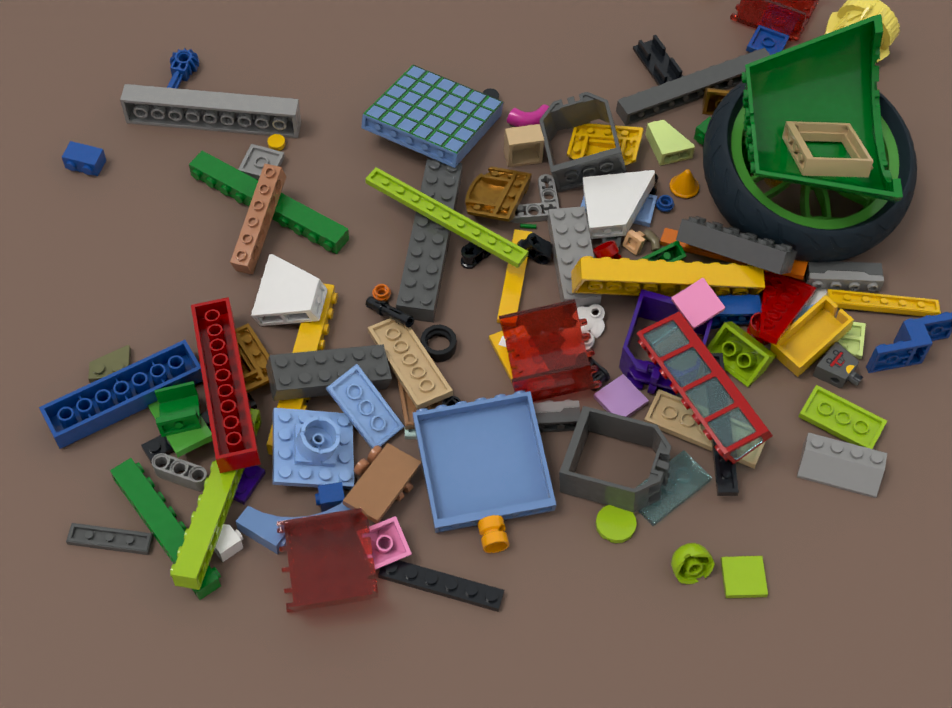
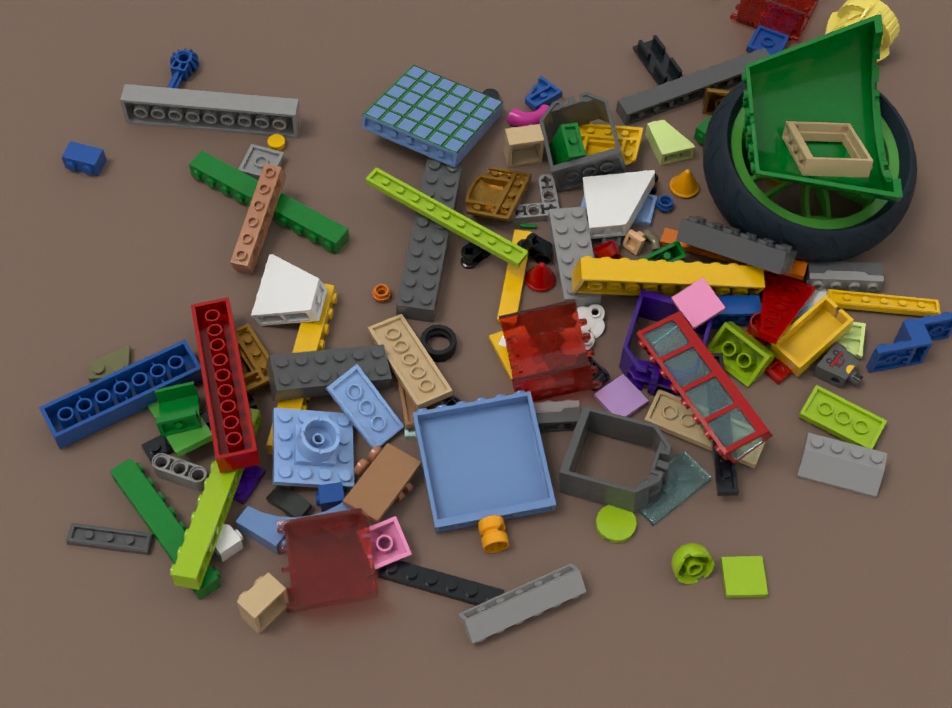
black pin [365,296,414,328] -> none
none -> tan piece [237,572,290,634]
none -> pearl dark grey slope [266,485,312,517]
none -> light grey brick [458,563,586,643]
none -> blue wing [525,76,562,111]
none -> red hat [525,262,556,292]
none -> green panel [550,123,586,165]
none -> red tile [764,359,792,385]

